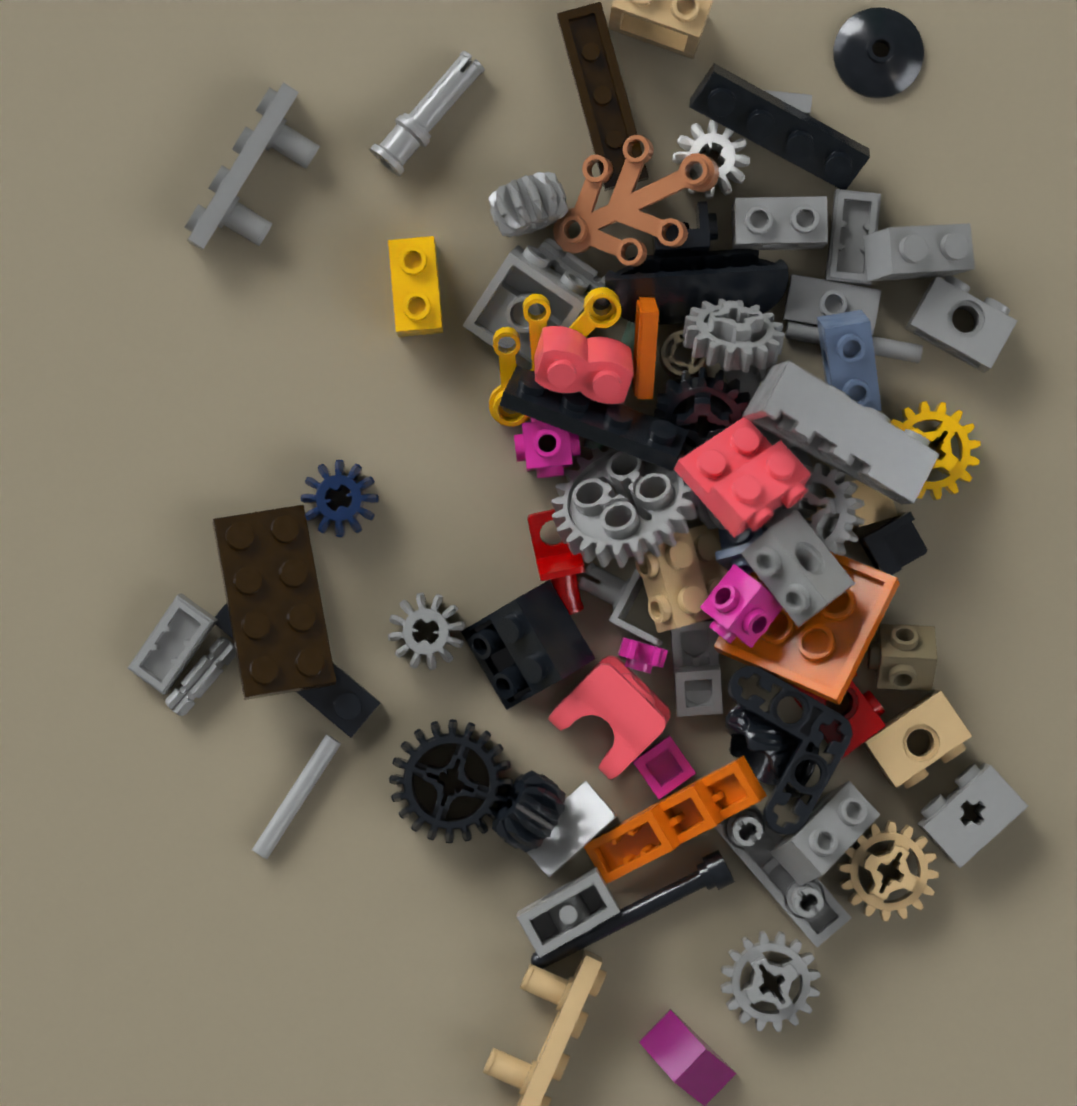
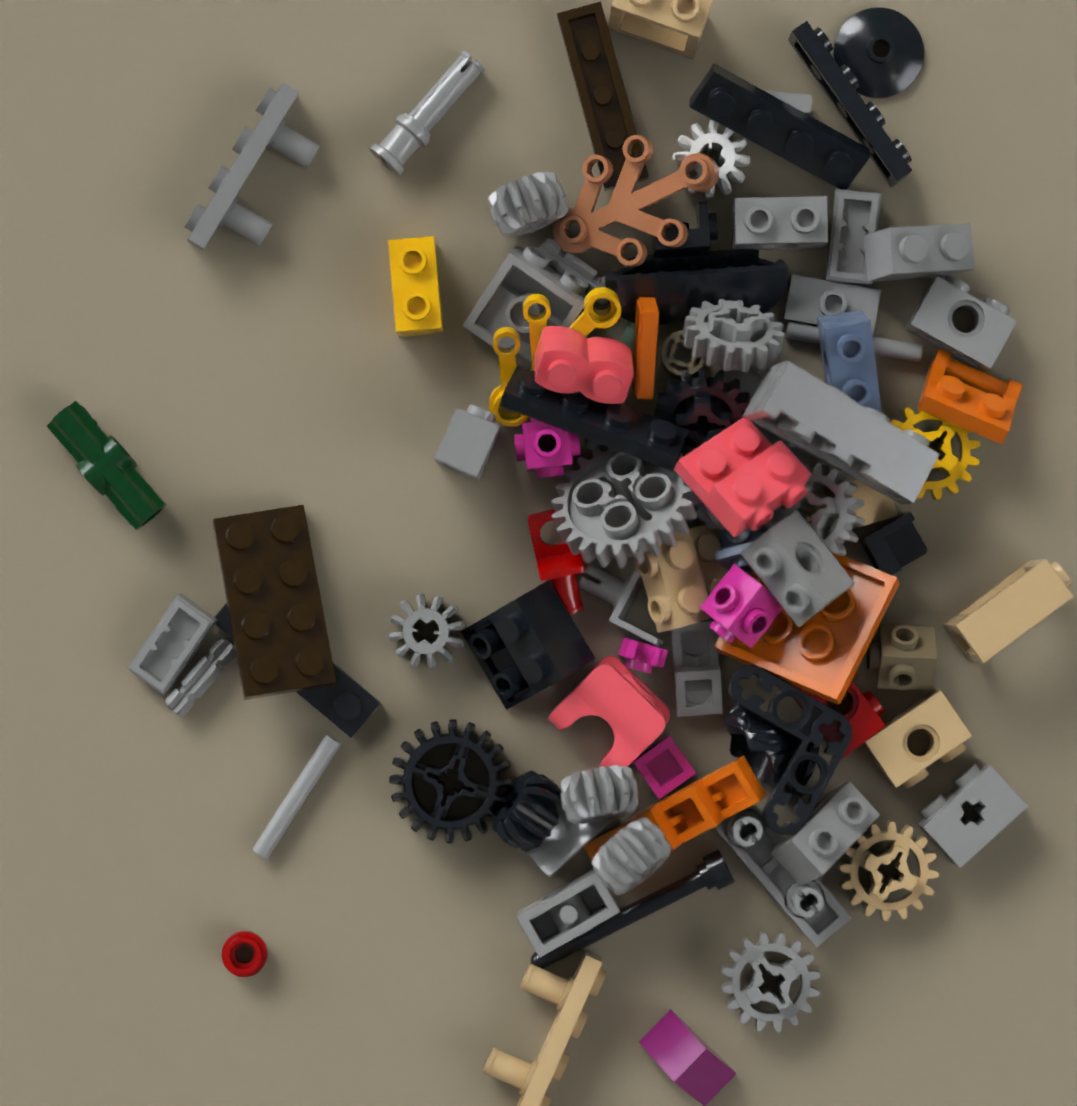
dark blue gear [301,460,379,538] -> none
none -> dark green piece [47,401,167,530]
none -> red plate [221,931,268,977]
none -> light grey brick [434,404,501,481]
none -> light grey gear [560,765,639,824]
none -> light grey gear [592,817,671,895]
none -> black plate [788,21,912,188]
none -> orange plate [917,348,1023,445]
none -> tan window [943,559,1074,663]

